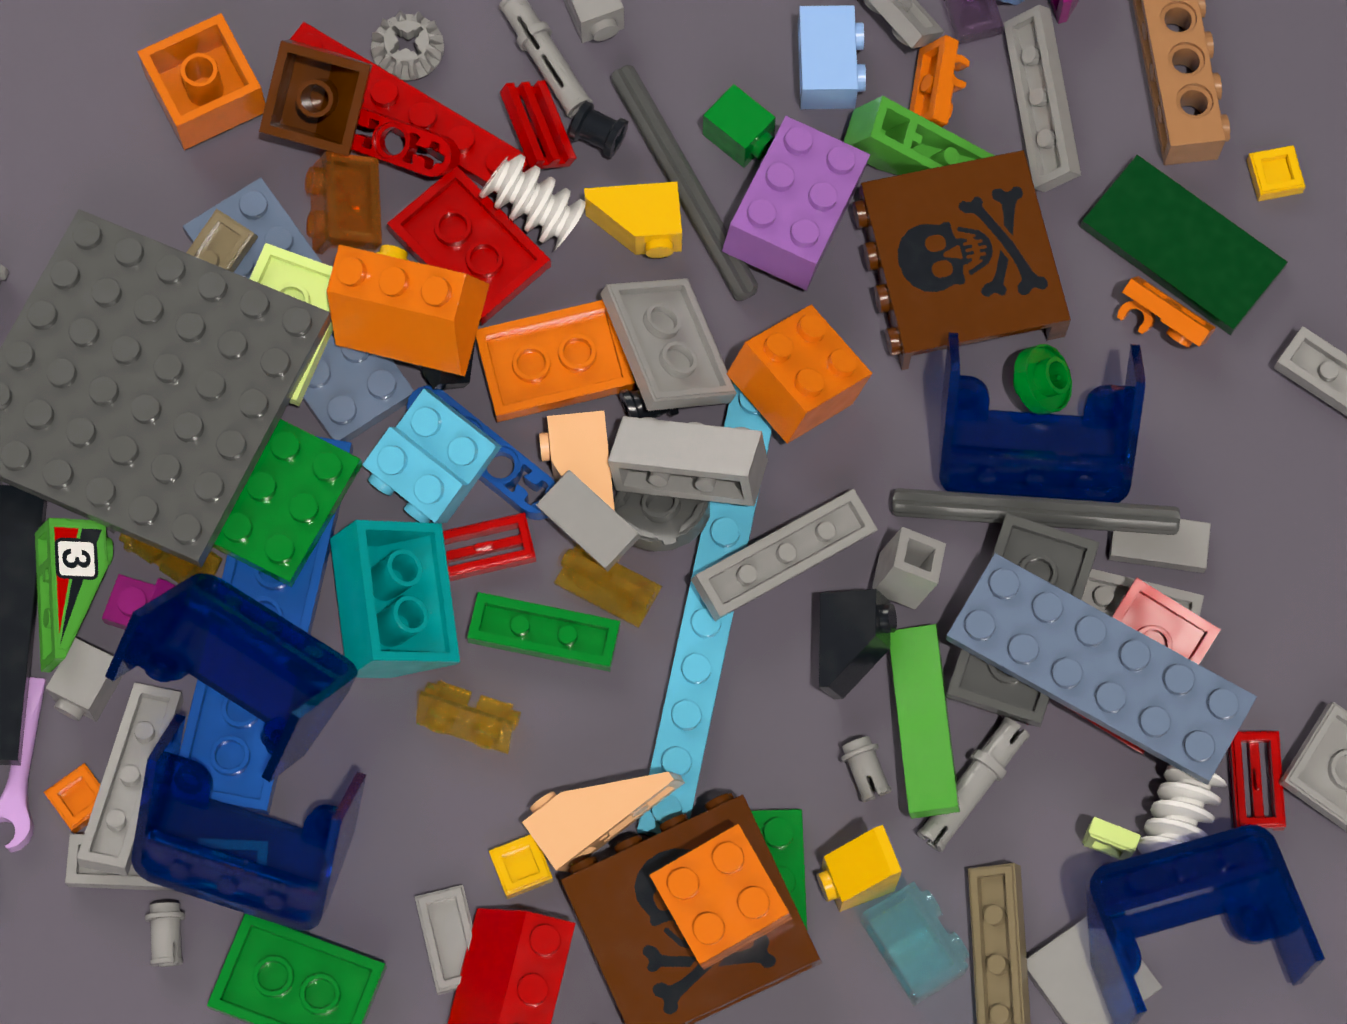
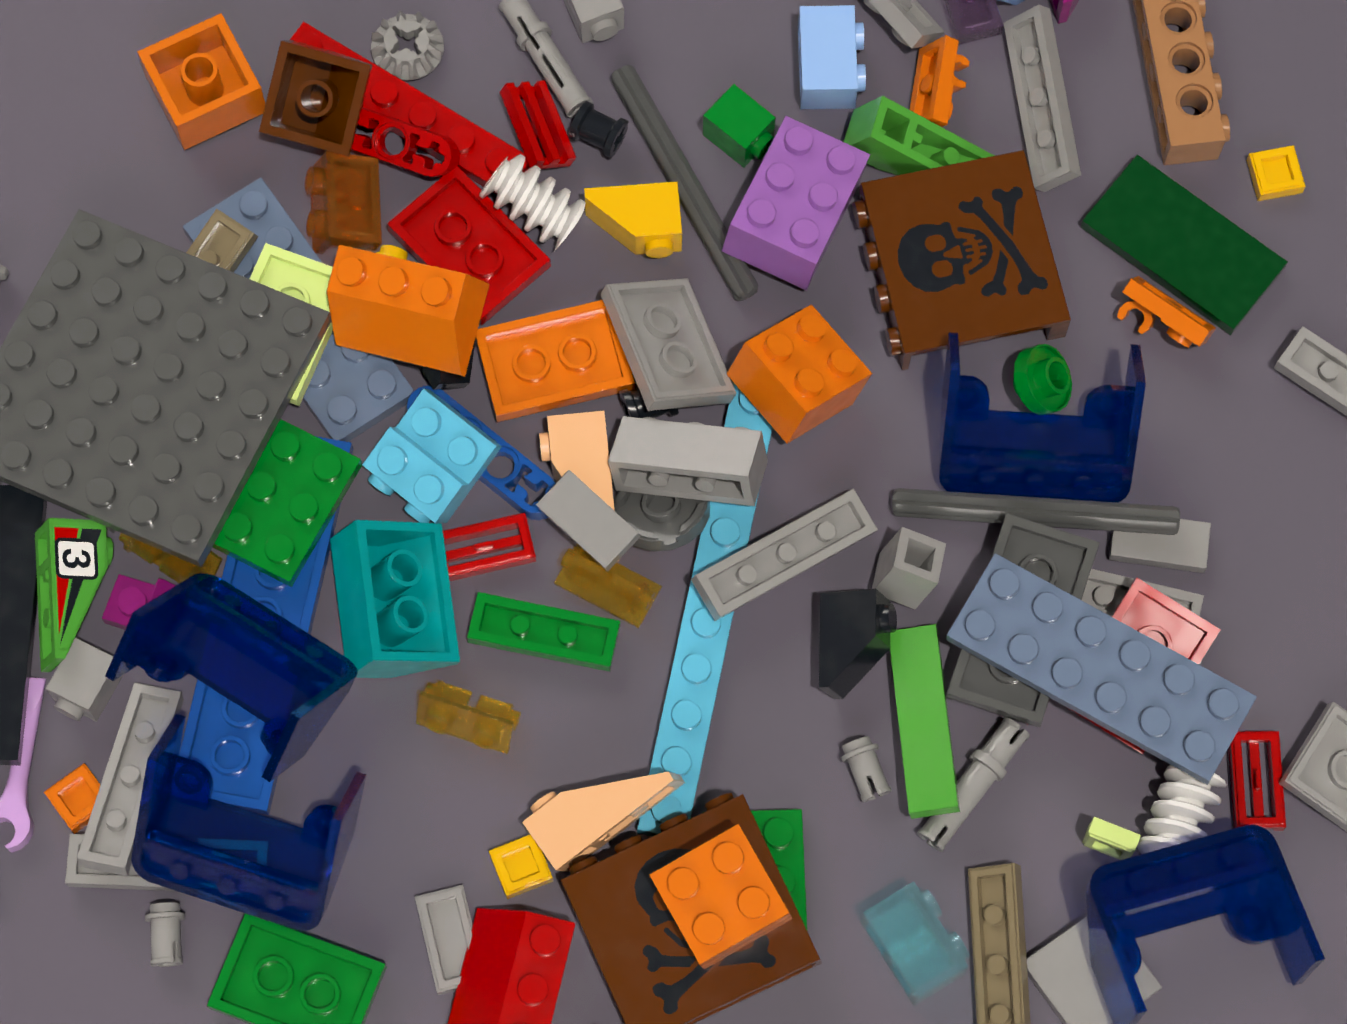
yellow slope [817,825,902,912] -> none

